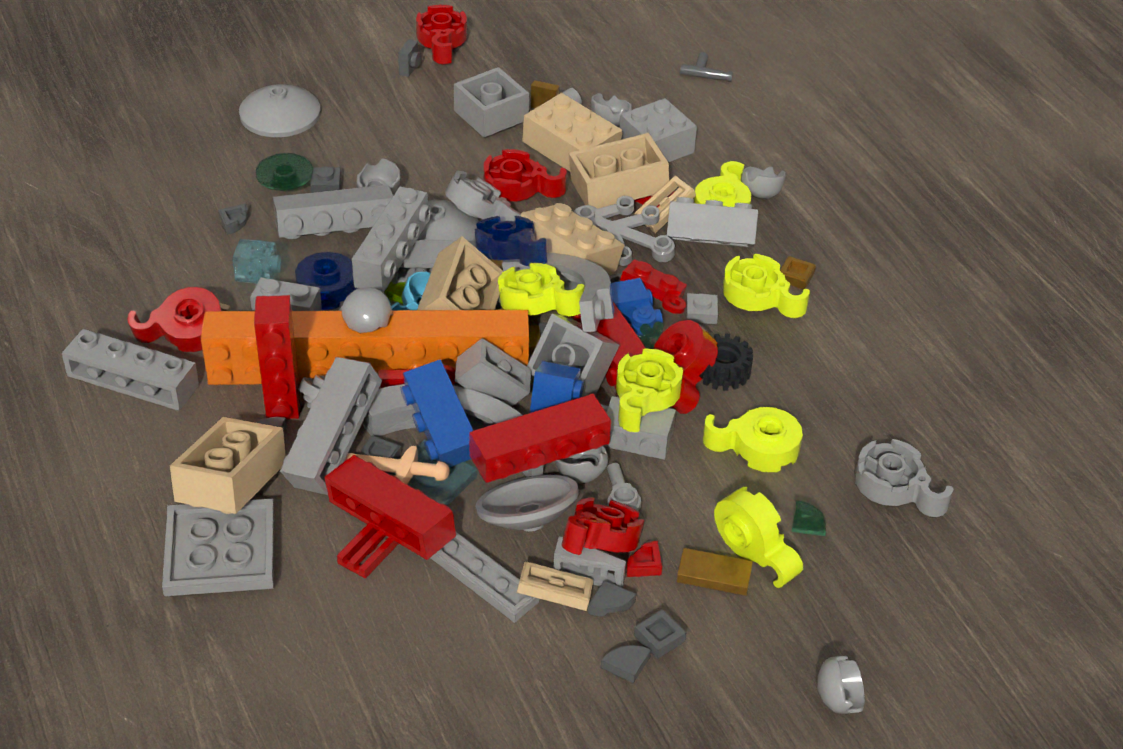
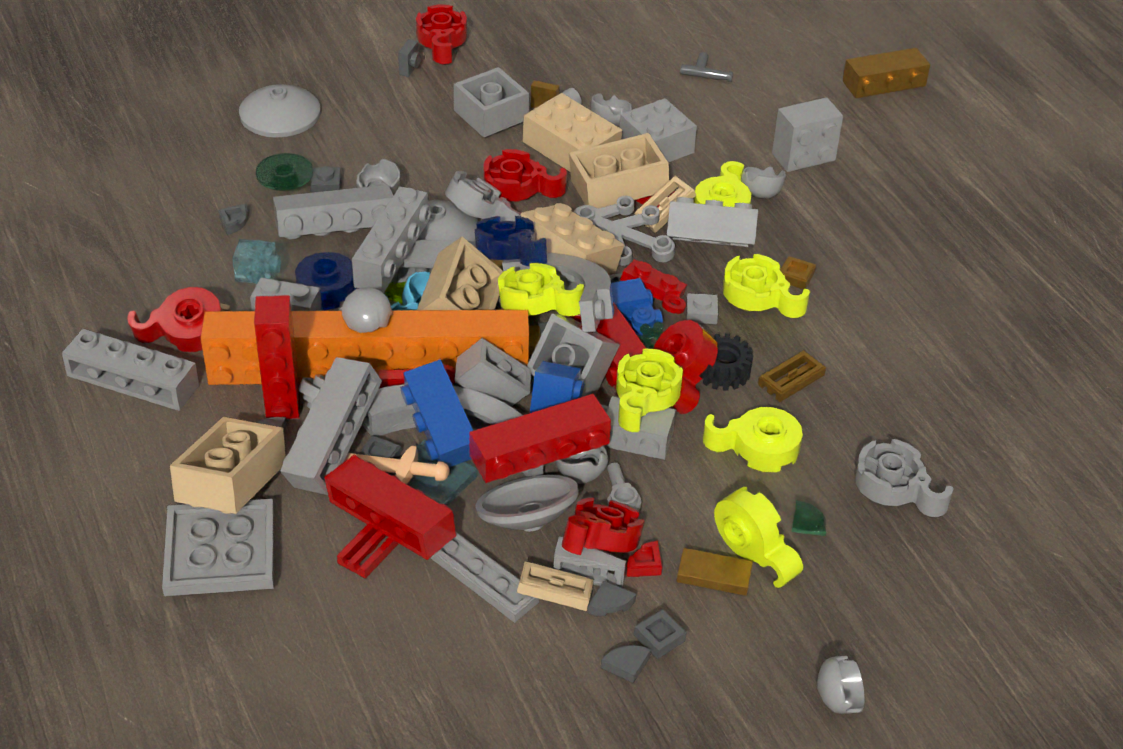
none -> pearl gold tile [758,351,826,402]
none -> light grey brick [772,97,843,172]
none -> pearl gold brick [842,48,930,99]

